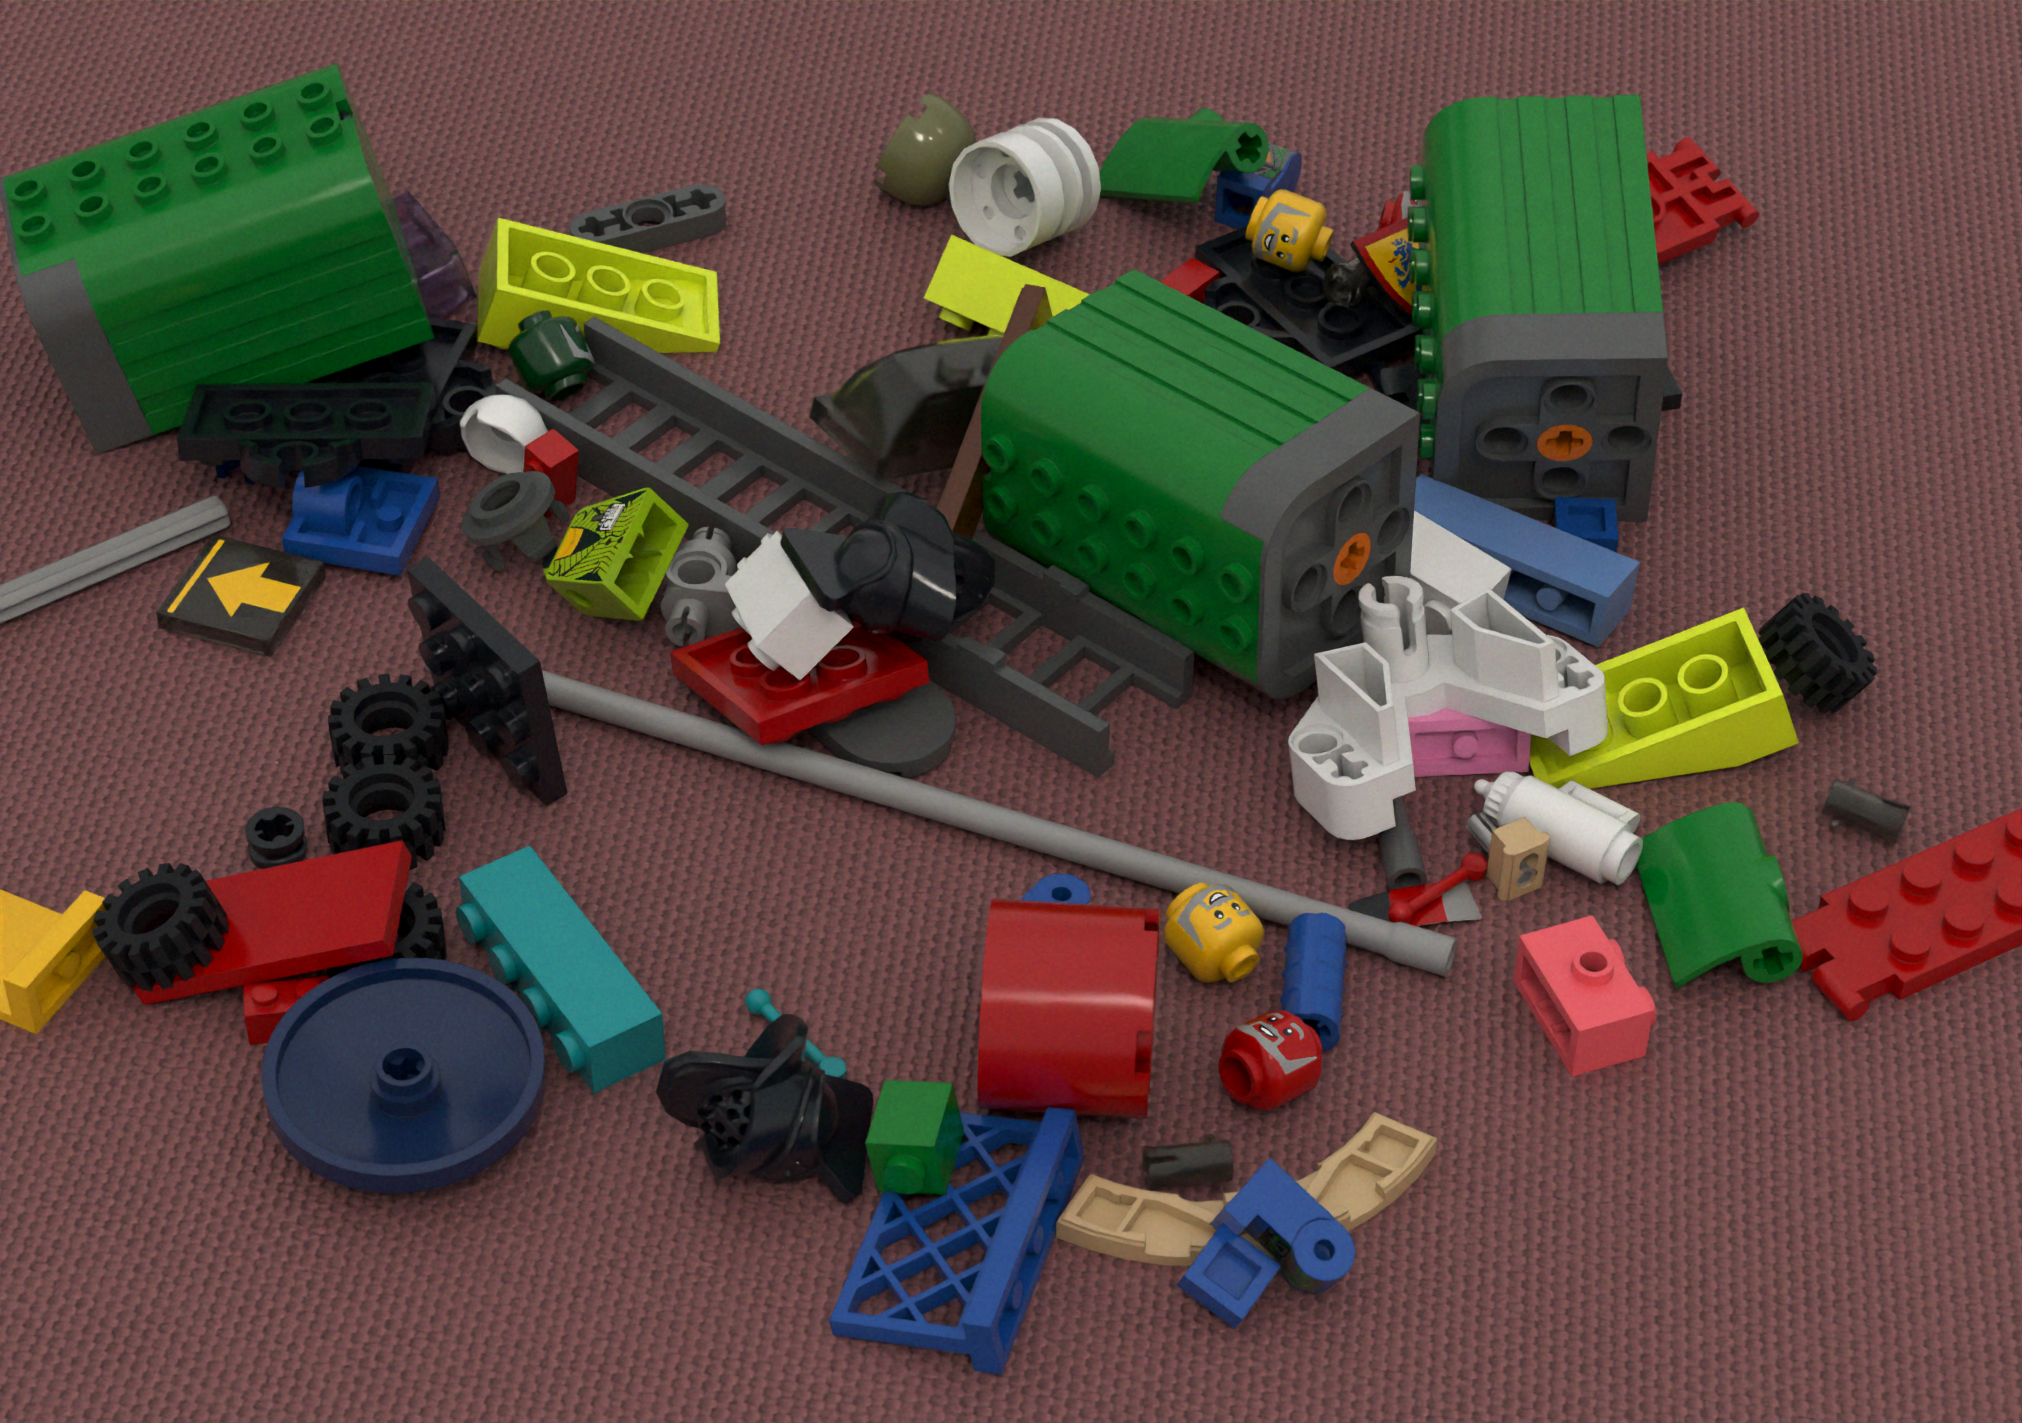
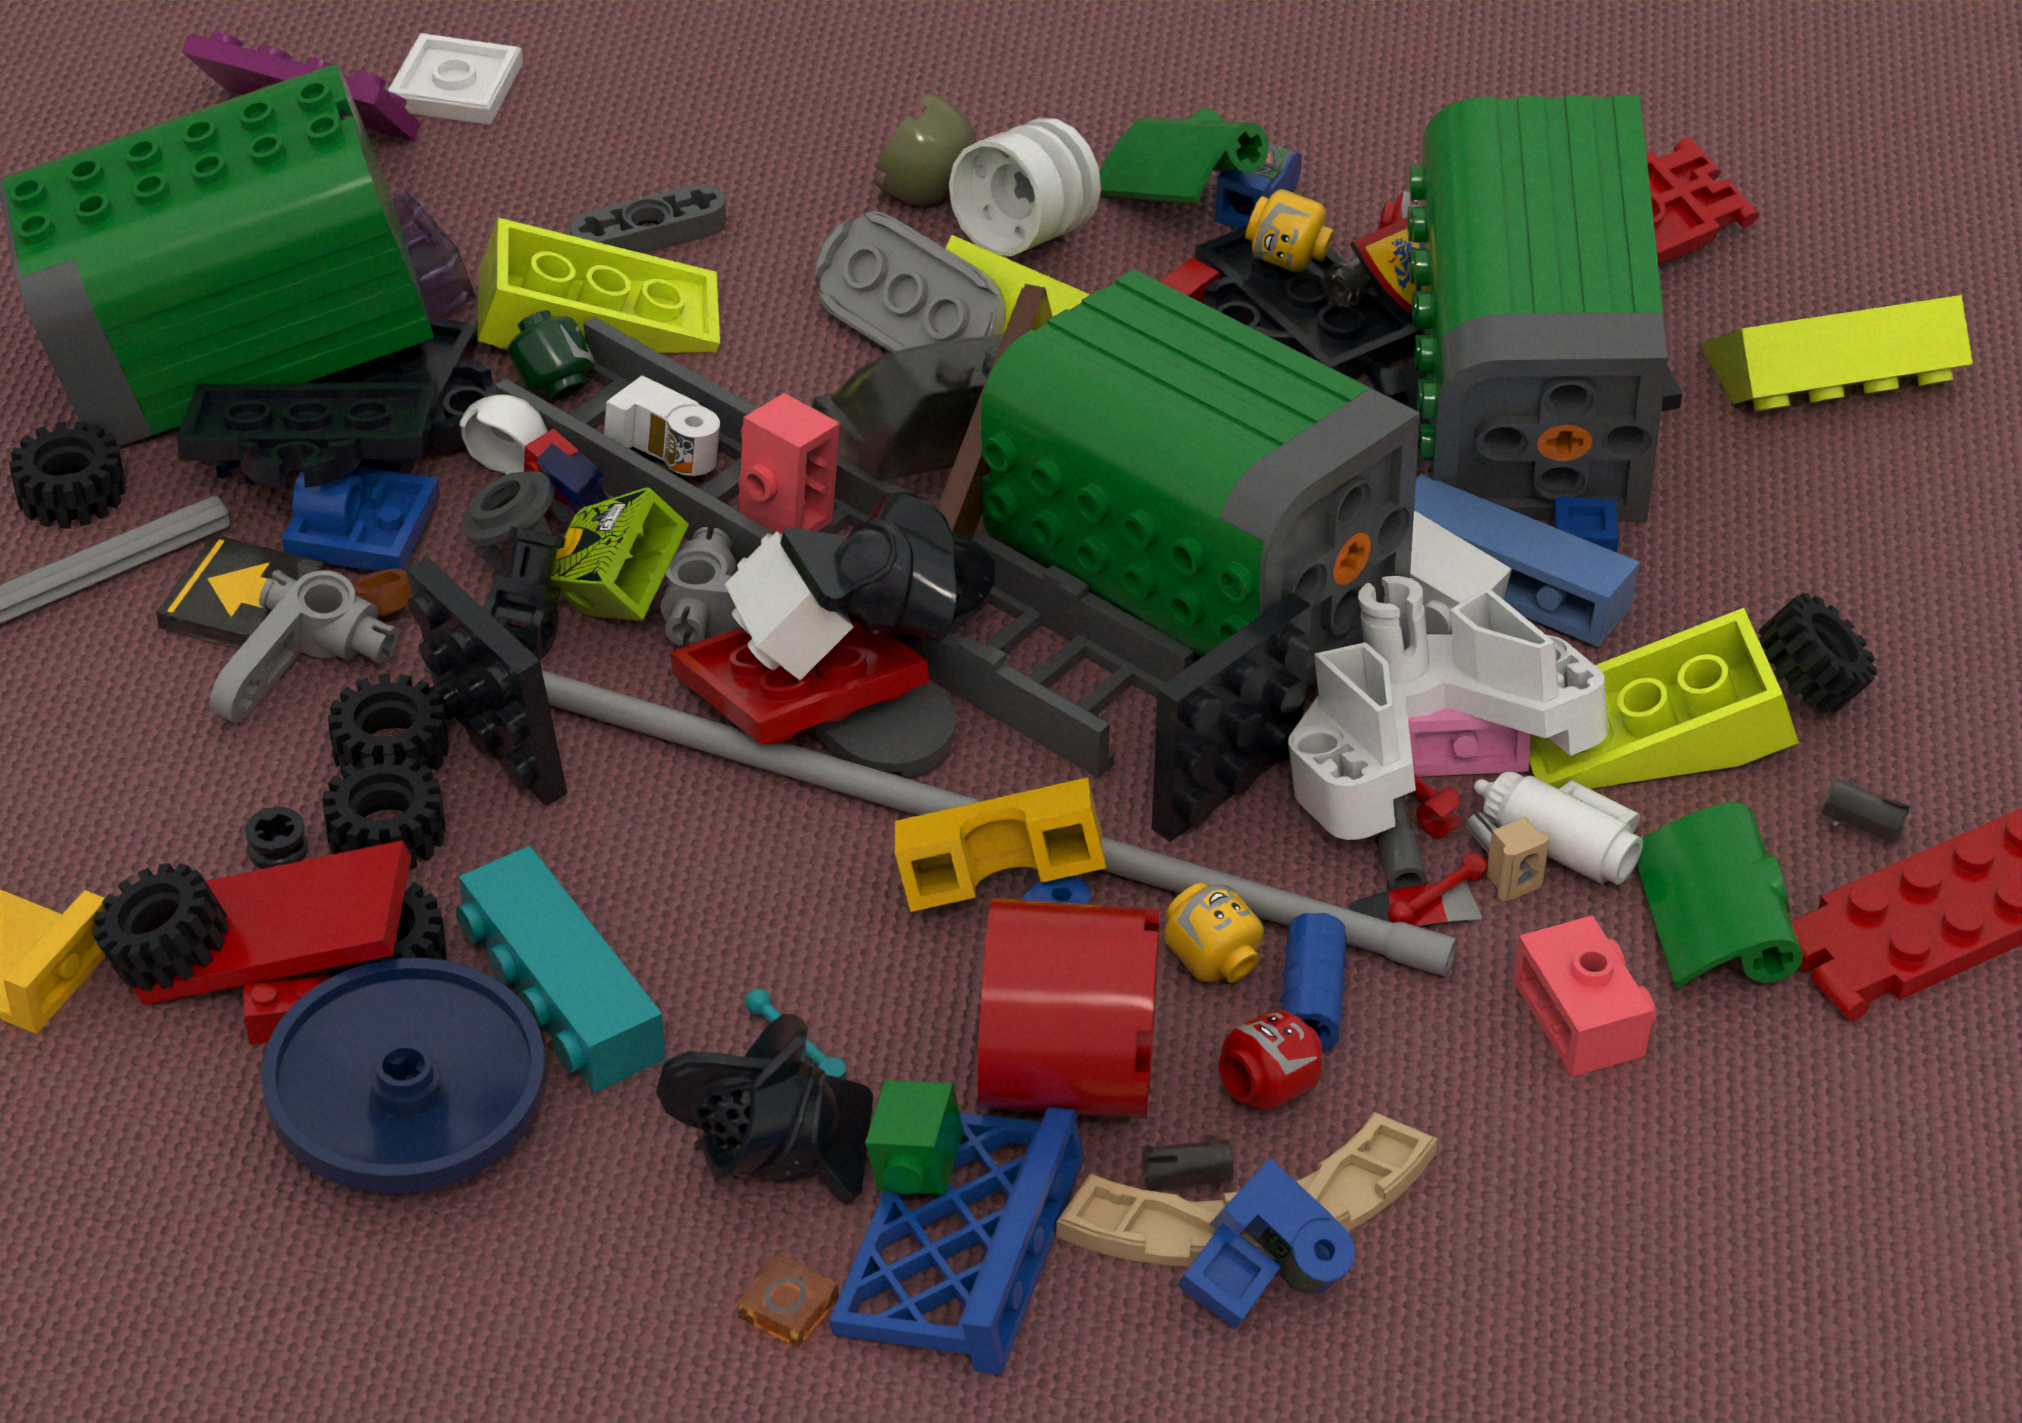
none -> black tyre [9,421,126,528]
none -> magenta tile [182,31,421,142]
none -> light grey piece [209,570,399,724]
none -> dark orange tile [353,569,413,618]
none -> white tile [388,33,523,125]
none -> black connector [483,526,566,658]
none -> clear blue plate [536,443,609,514]
none -> white leg [604,375,720,476]
none -> clear orange tile [737,1253,839,1348]
none -> coral brick [738,393,840,535]
none -> light grey tile [816,211,1005,378]
none -> yellow arch [895,777,1106,912]
none -> black plate [1151,593,1312,842]
none -> red hand [1412,774,1461,839]
none -> neon yellow slope [1702,295,1973,412]

